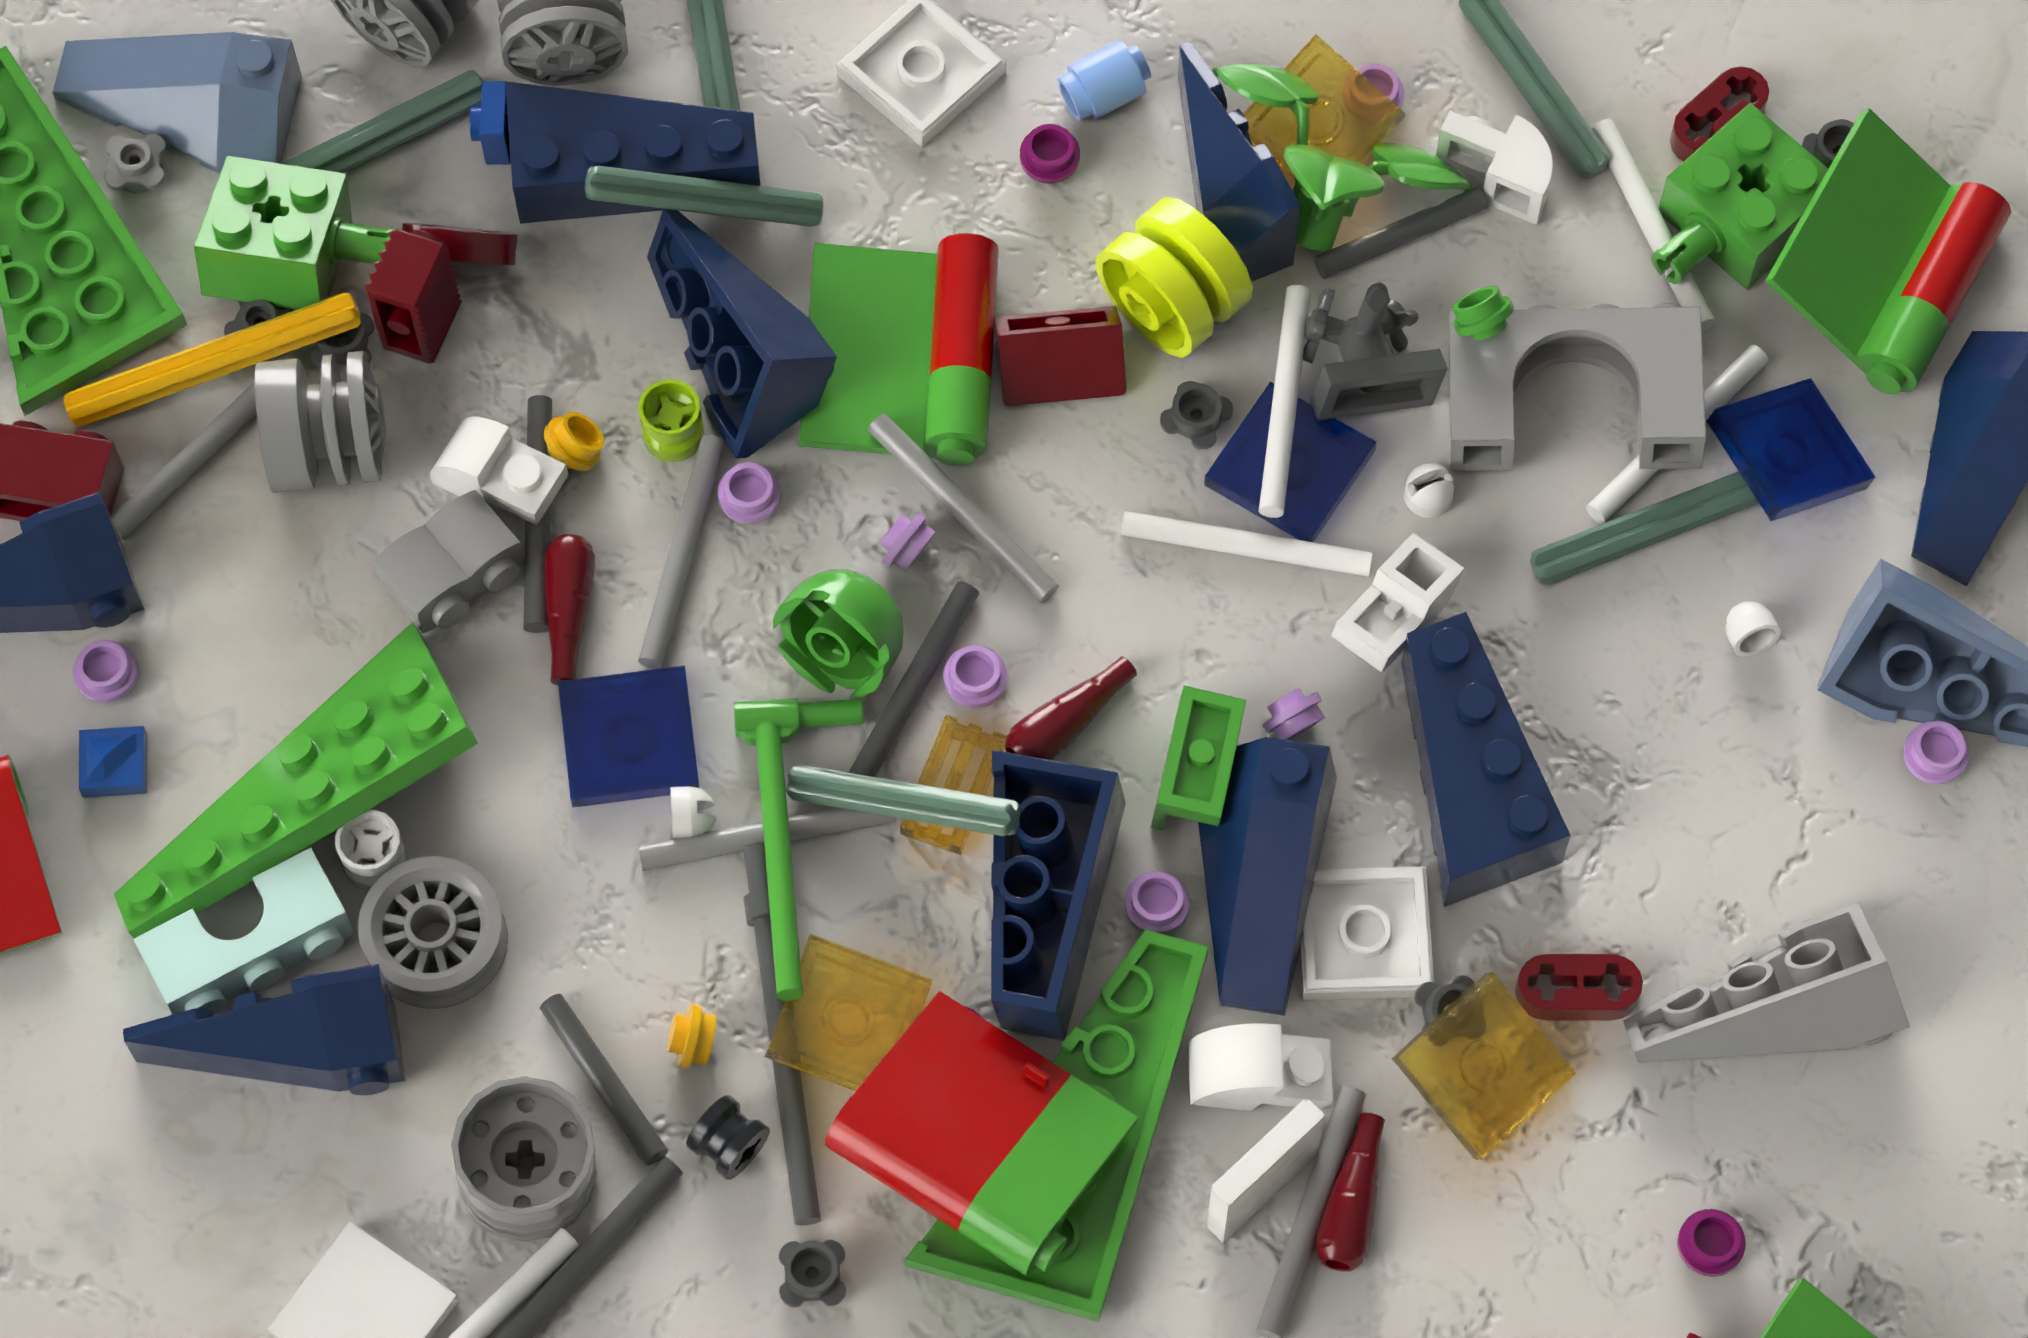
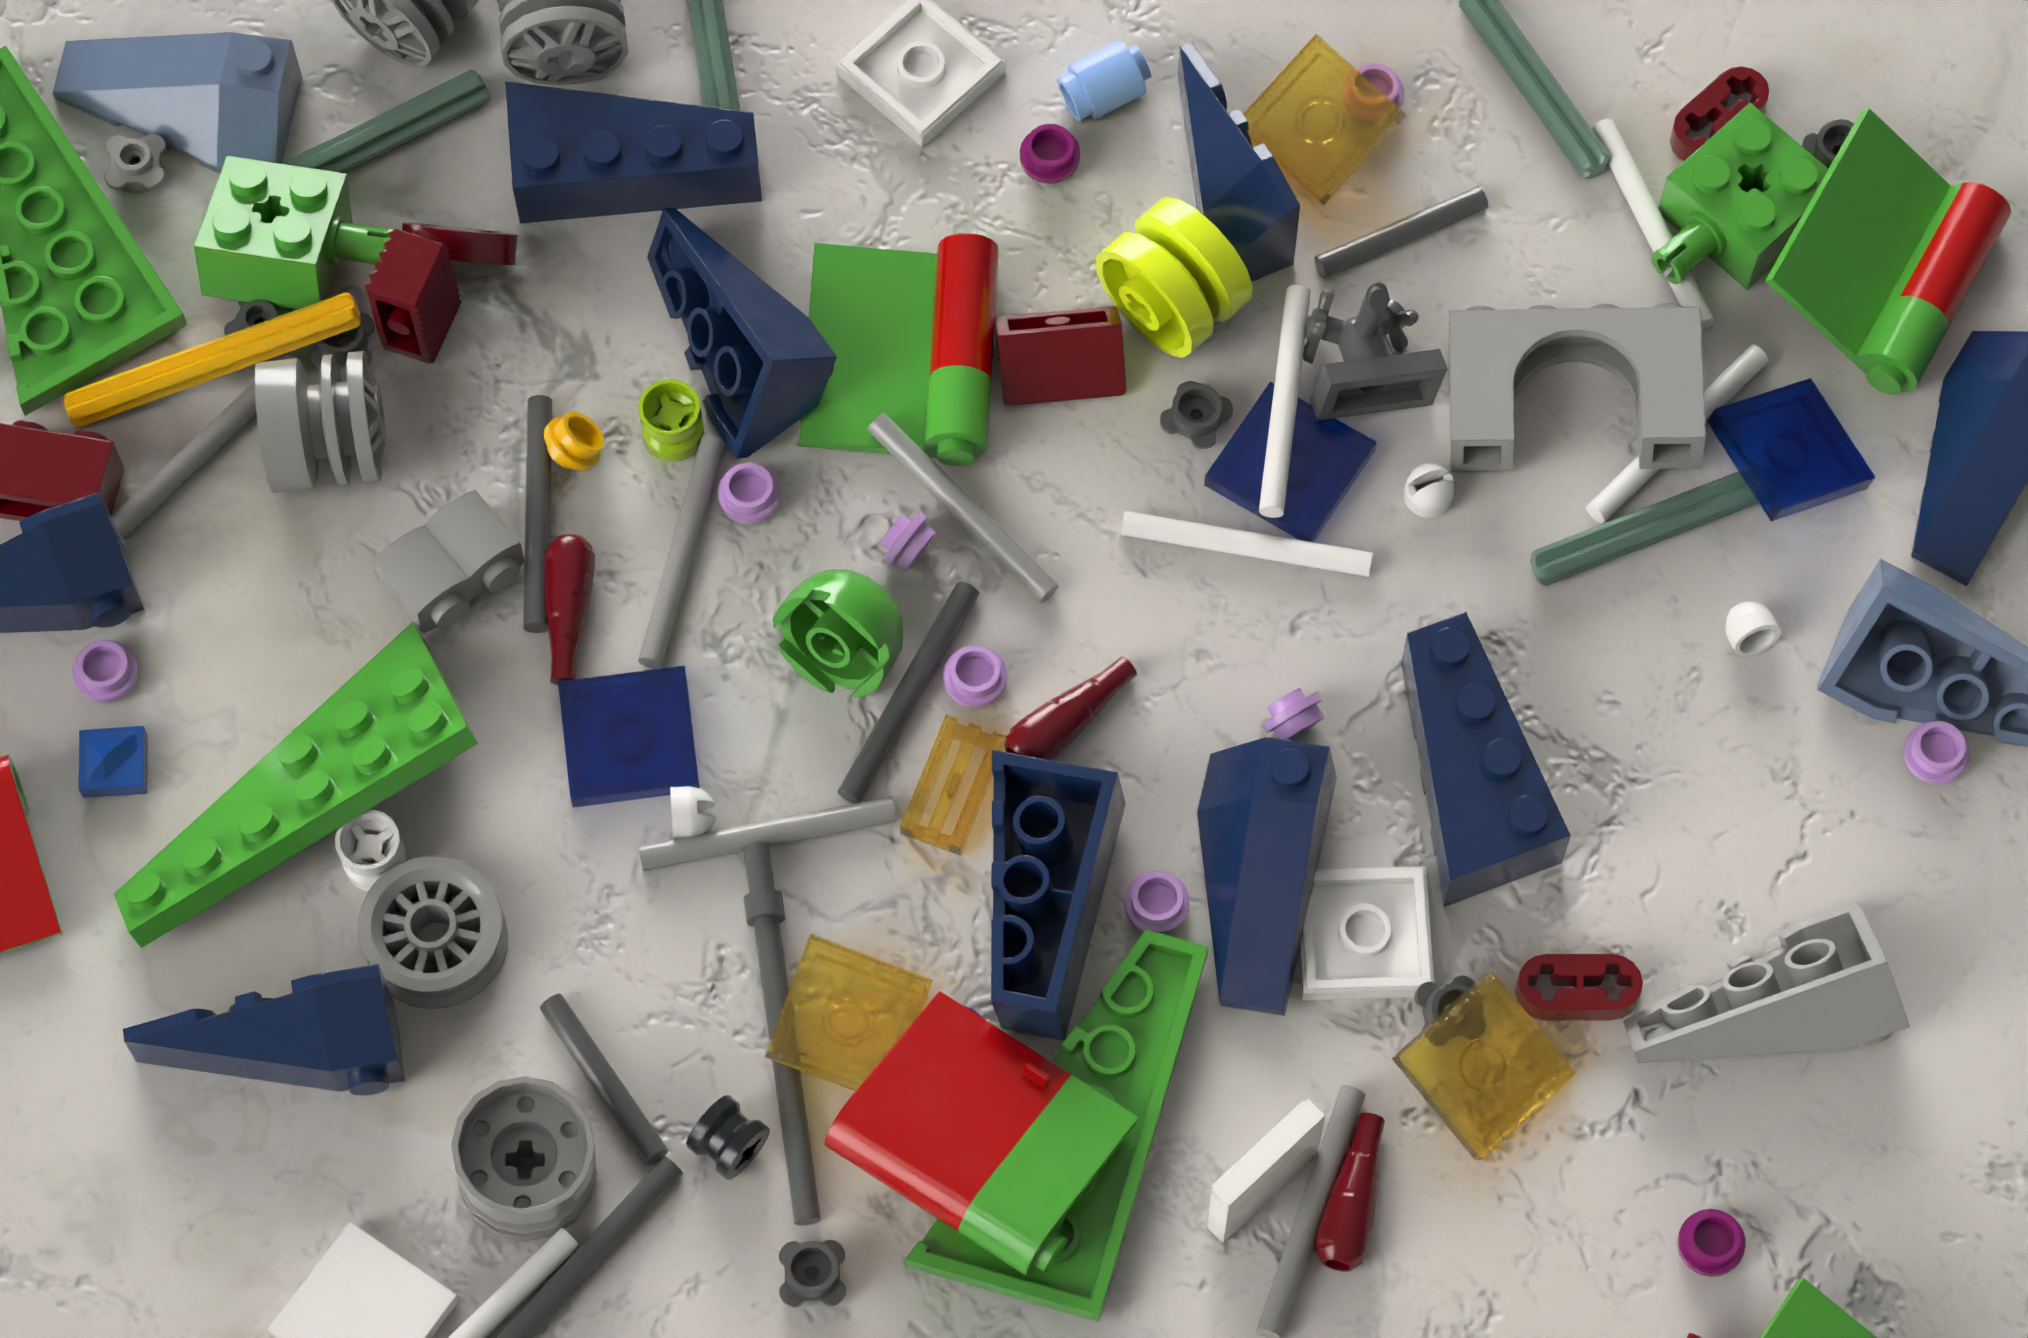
light aqua arch [133,848,355,1014] -> none
white brick [430,416,568,525] -> none
blue plate [470,81,510,165] -> none
sand green axle [585,166,823,227] -> none
yellow plate [667,1003,716,1070] -> none
bright green bar [734,698,863,1001] -> none
sand green axle [786,765,1021,836] -> none
bright green panel [1150,685,1246,831] -> none
white brick [1188,1023,1333,1111] -> none
bright green plant [1212,63,1473,251] -> none
white brick [1331,533,1464,673] -> none
white brick [1436,110,1553,225] -> none
bright green plate [1452,286,1514,341] -> none

